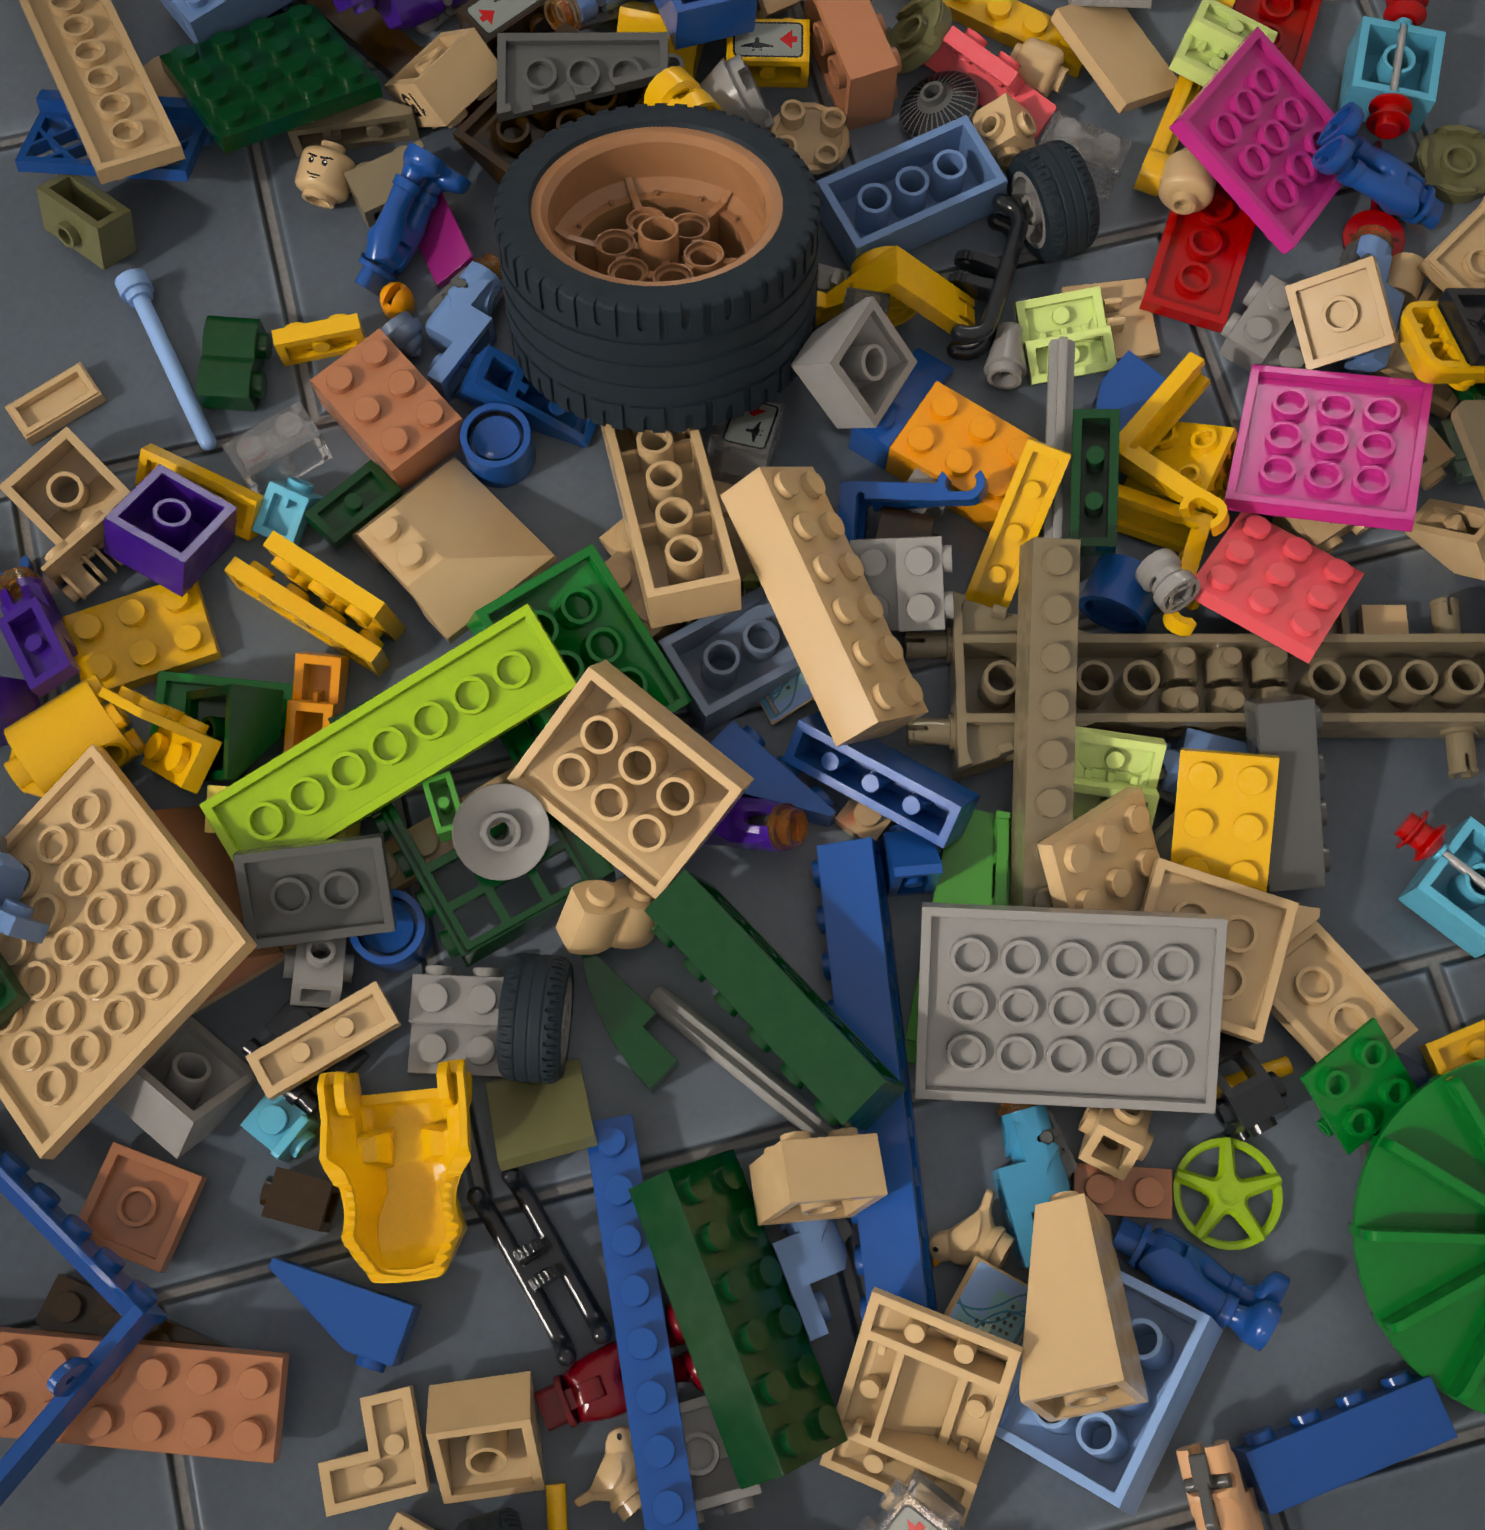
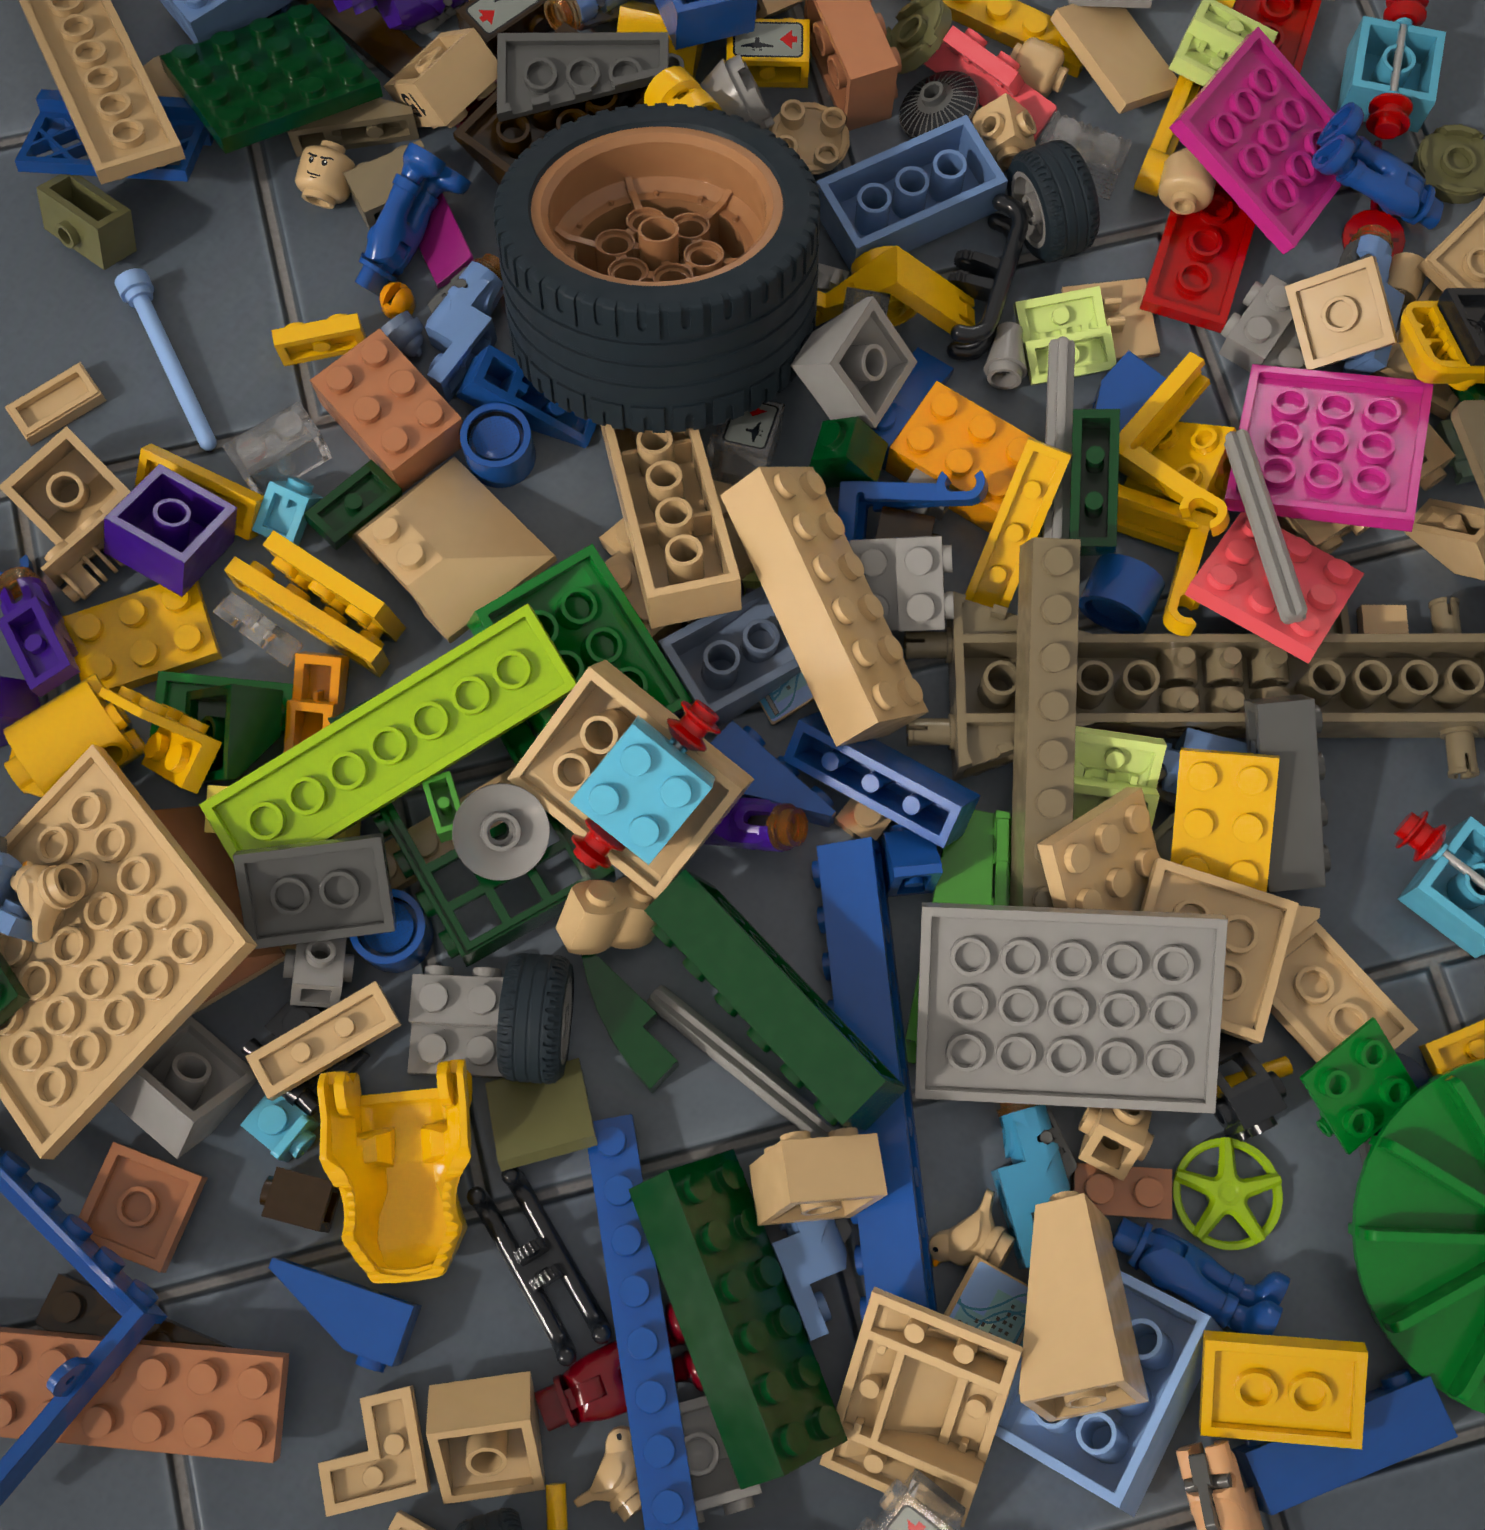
dark green brick [196,315,273,412] -> none
light grey wheel [1135,548,1201,614] -> none
none -> tan animal [10,861,85,943]
none -> clear plate [213,591,304,668]
none -> medium azure brick [569,699,721,869]
none -> dark green slope [809,416,888,488]
none -> yellow plate [1199,1330,1368,1449]
none -> light grey axle [1224,429,1308,625]

